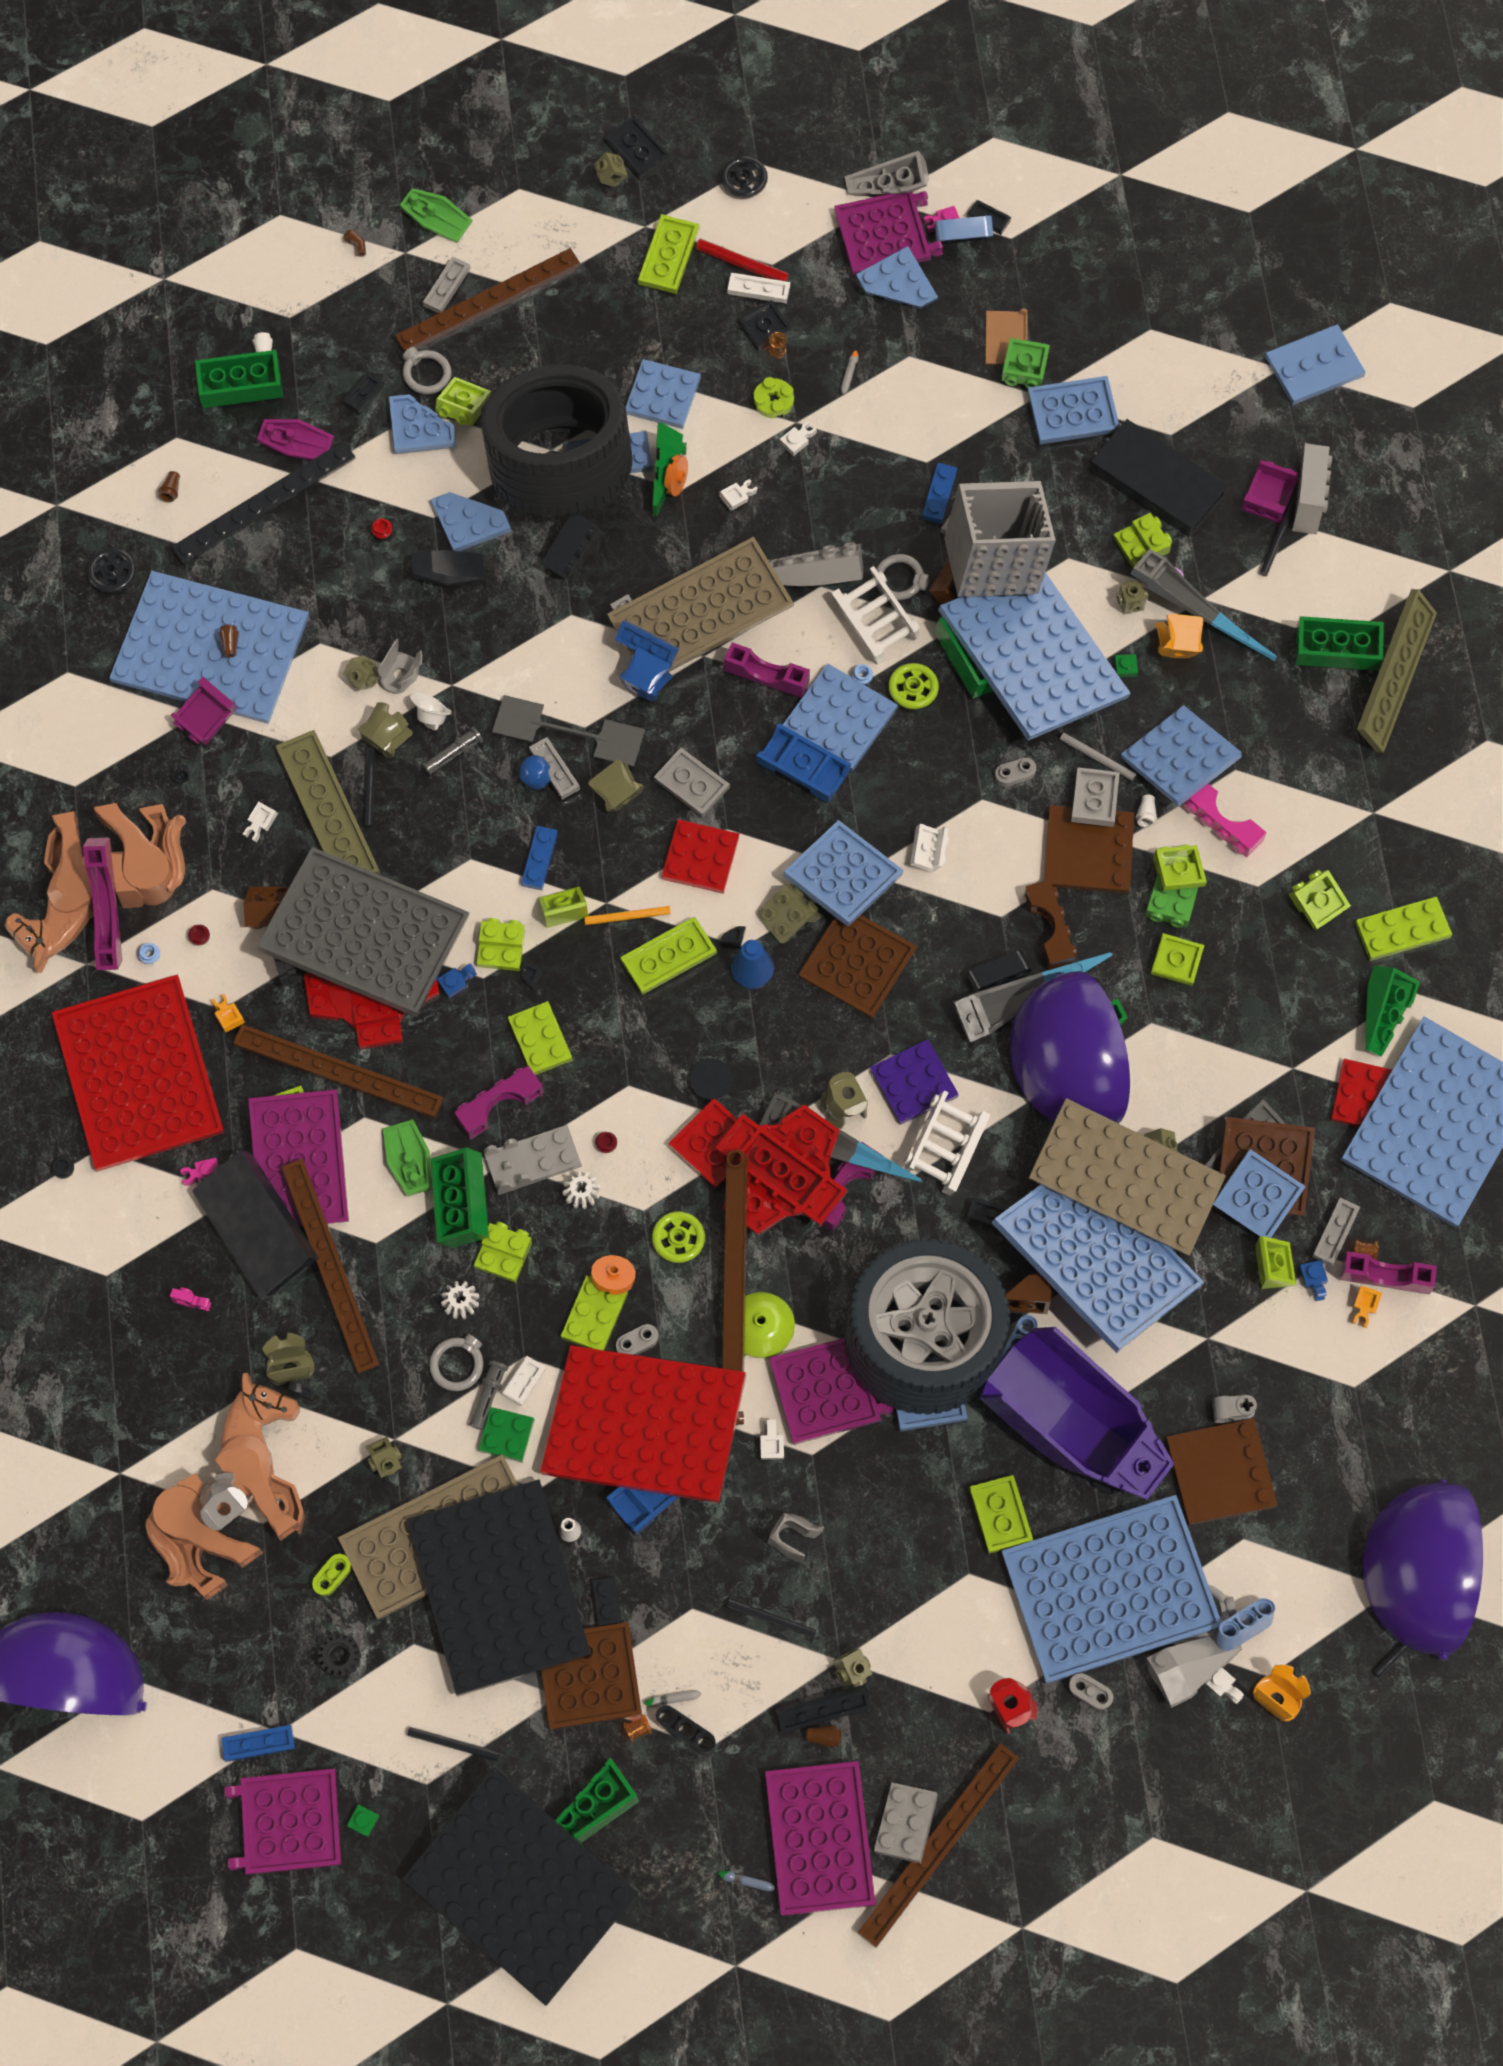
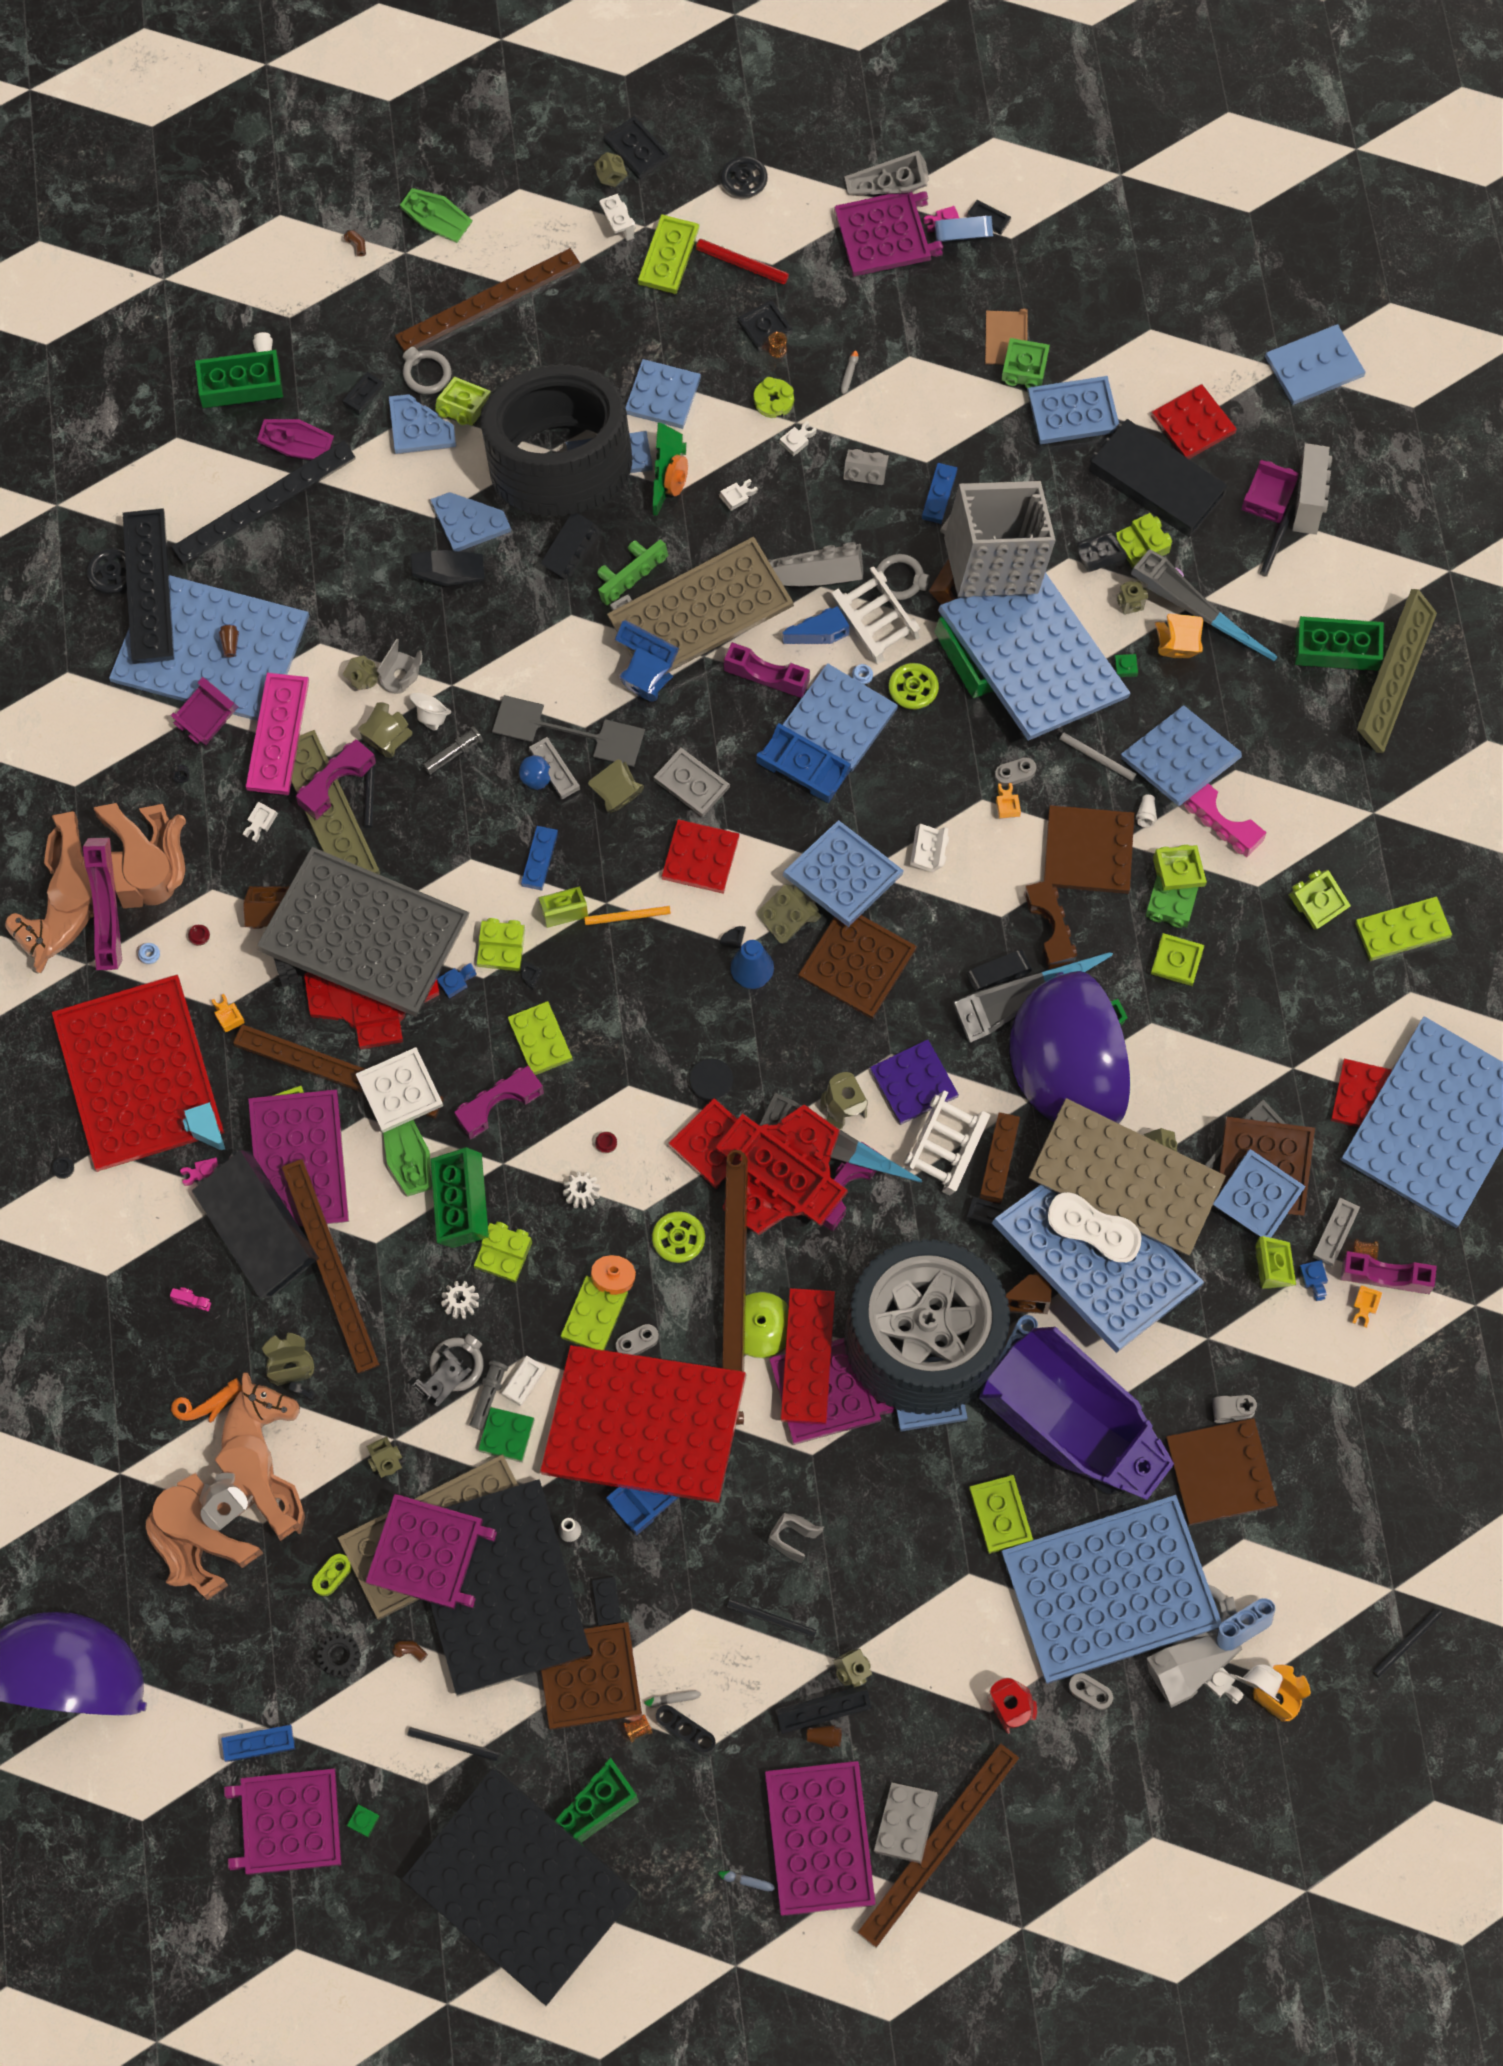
reddish brown cone [158,471,180,502] -> none
red plate [371,518,392,539] -> none
light grey plate [423,256,471,313] -> none
light grey hinge [484,1125,582,1195] -> none
lime plate [620,916,717,995] -> none
white plate [727,273,790,304] -> none
white plate [761,1419,784,1460] -> none
medium blue plate [856,246,938,309] -> none
light grey plate [1071,767,1120,827] -> none
dark purple windscreen [1362,1480,1483,1661] -> none
green wedge [1365,965,1420,1057] -> none
none -> black plate [122,508,175,664]
none -> orange plant [171,1378,242,1423]
none -> medium azure slope [183,1103,225,1150]
none -> dark pink plate [246,673,309,795]
none -> magenta arch [296,739,376,820]
none -> white plate [356,1048,443,1133]
none -> magenta plate [366,1494,497,1609]
none -> reddish brown arm [392,1641,428,1663]
none -> piece [408,1344,471,1407]
none -> bright green plate [597,539,668,605]
none -> white bracket [600,194,636,241]
none -> red plate [781,1288,835,1425]
none -> blue slope [782,606,850,644]
none -> light grey bracket [843,449,889,485]
none -> reddish brown arch [980,1112,1020,1205]
none -> light orange plate [996,783,1021,818]
none -> white plate [1048,1193,1141,1262]
none -> black bracket [1077,530,1127,572]
none -> red plate [1151,384,1237,459]
none -> white piece [1229,1665,1283,1701]

